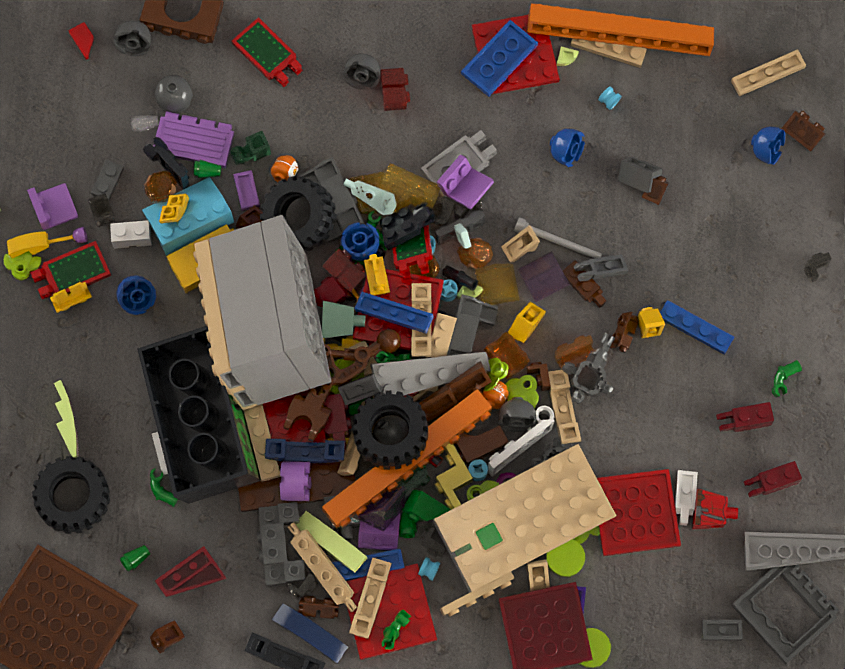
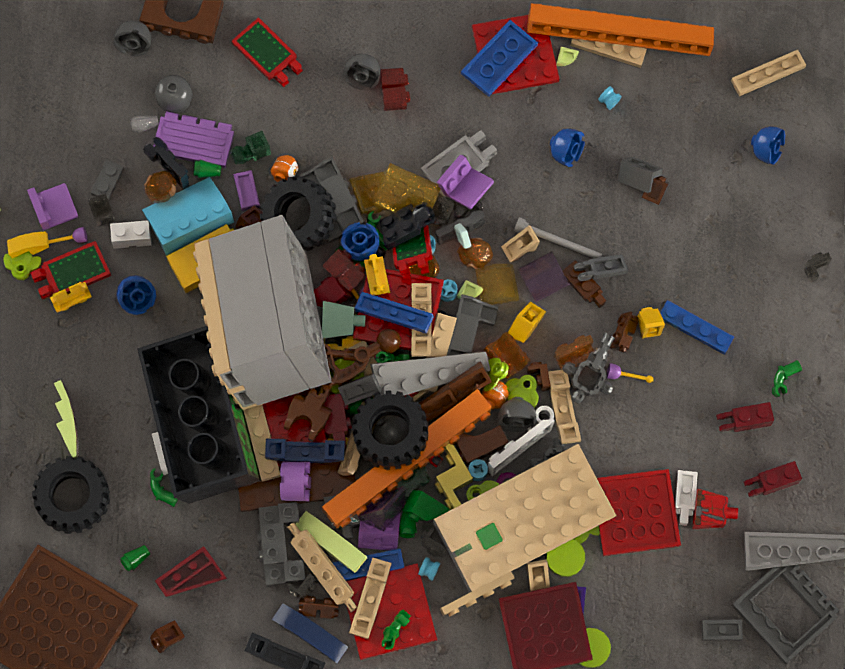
red tile [68,22,94,60] -> none
yellow slope [159,194,189,223] -> none
light aqua piece [343,178,397,215] -> none
black axle [442,266,478,291] -> none
reddish brown bracket [781,110,826,152] -> none
none -> hinge [606,363,653,383]

